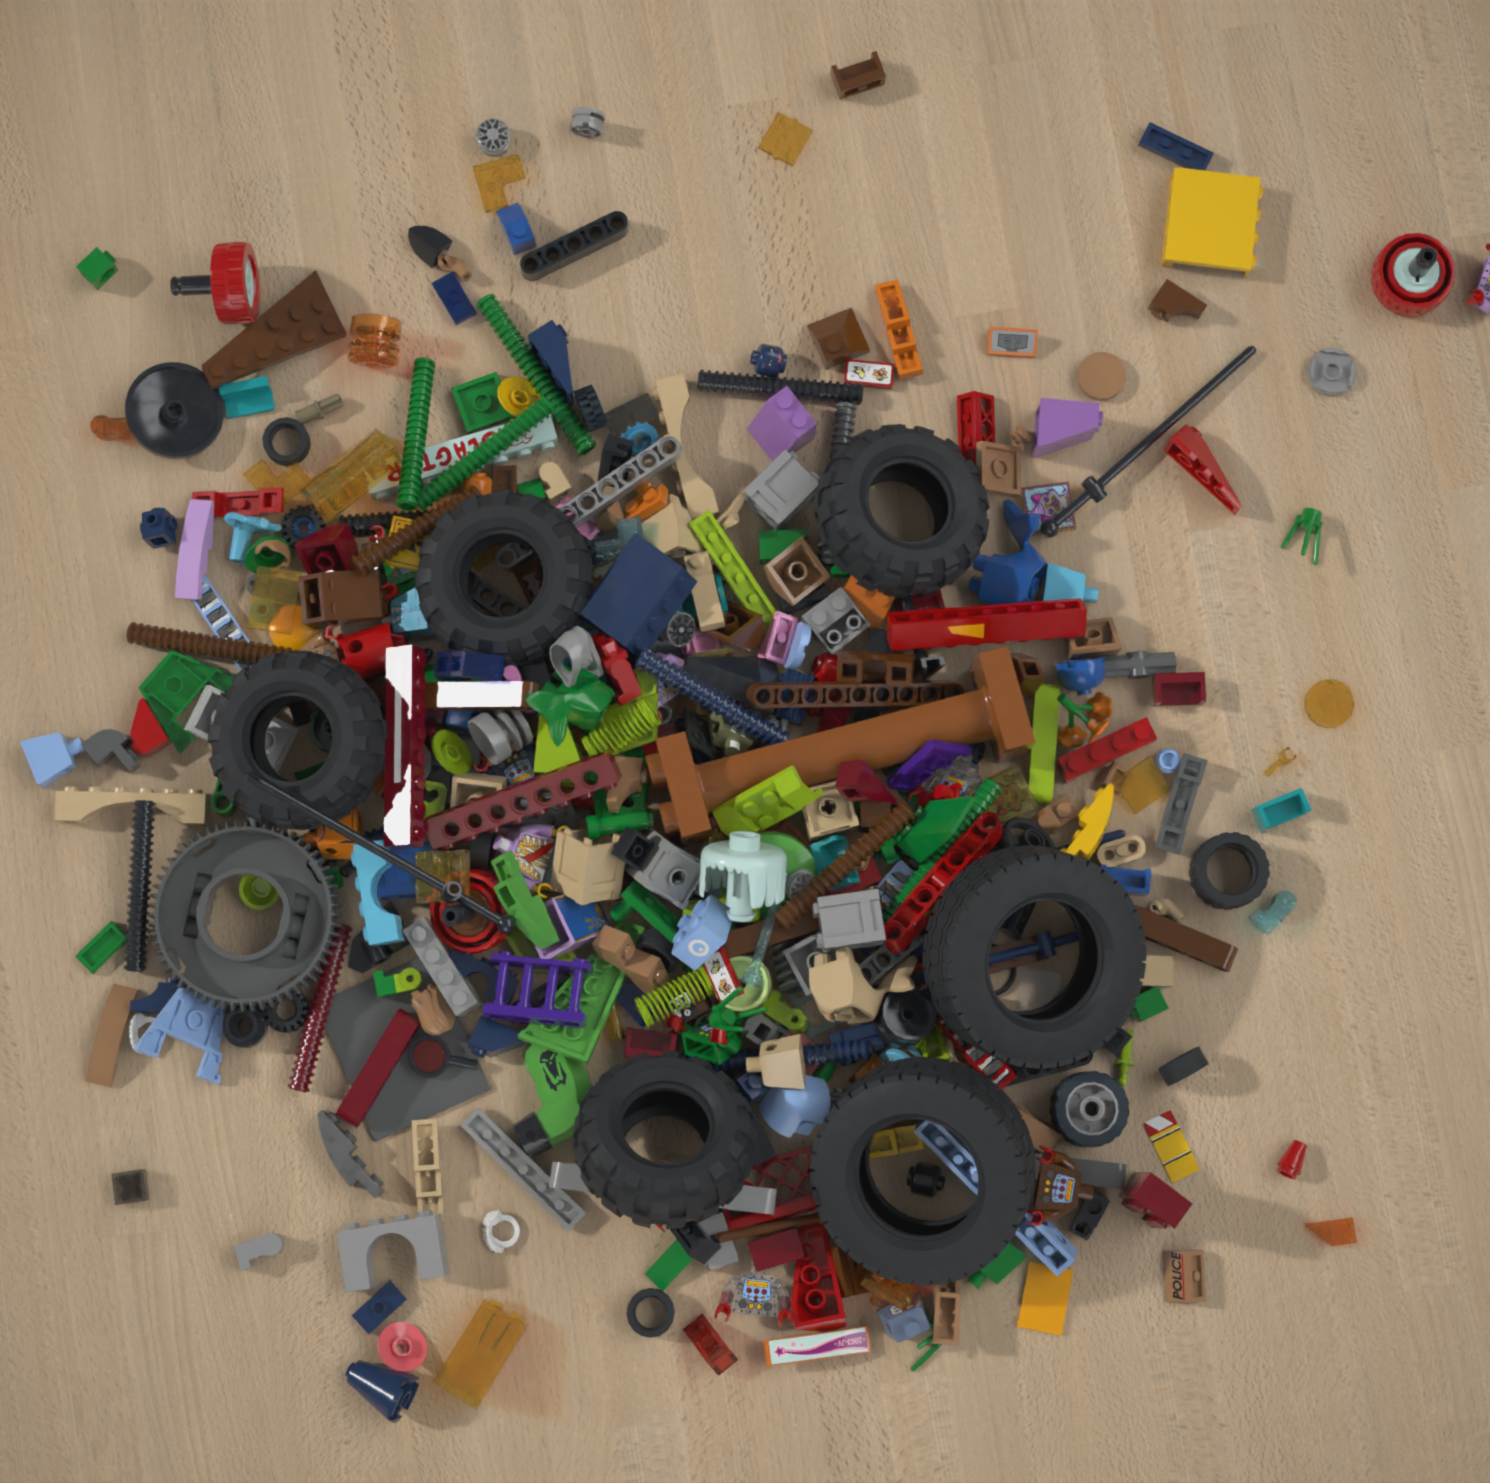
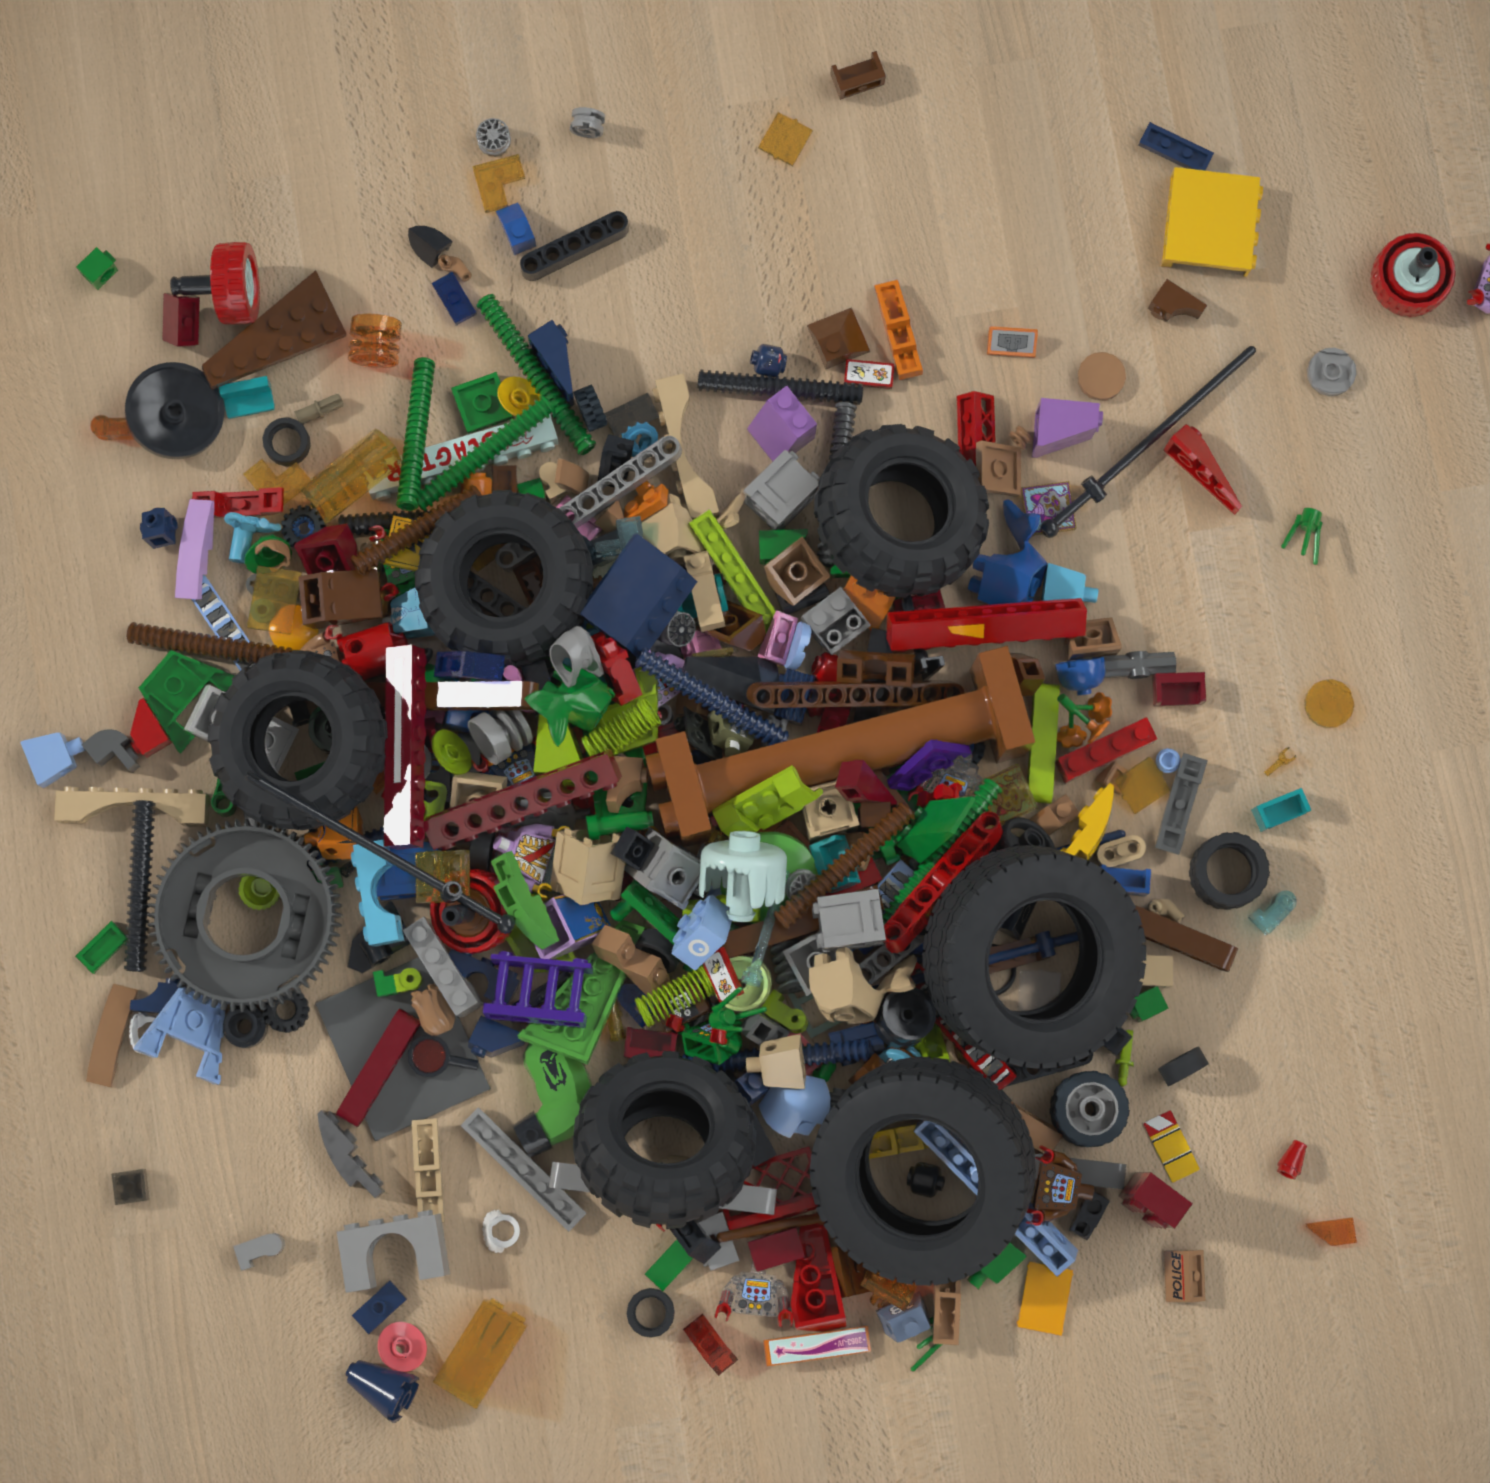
dark red piece [287,923,353,1093] -> none
none -> dark red panel [162,293,200,347]
none -> medium nougat slope [555,459,589,496]

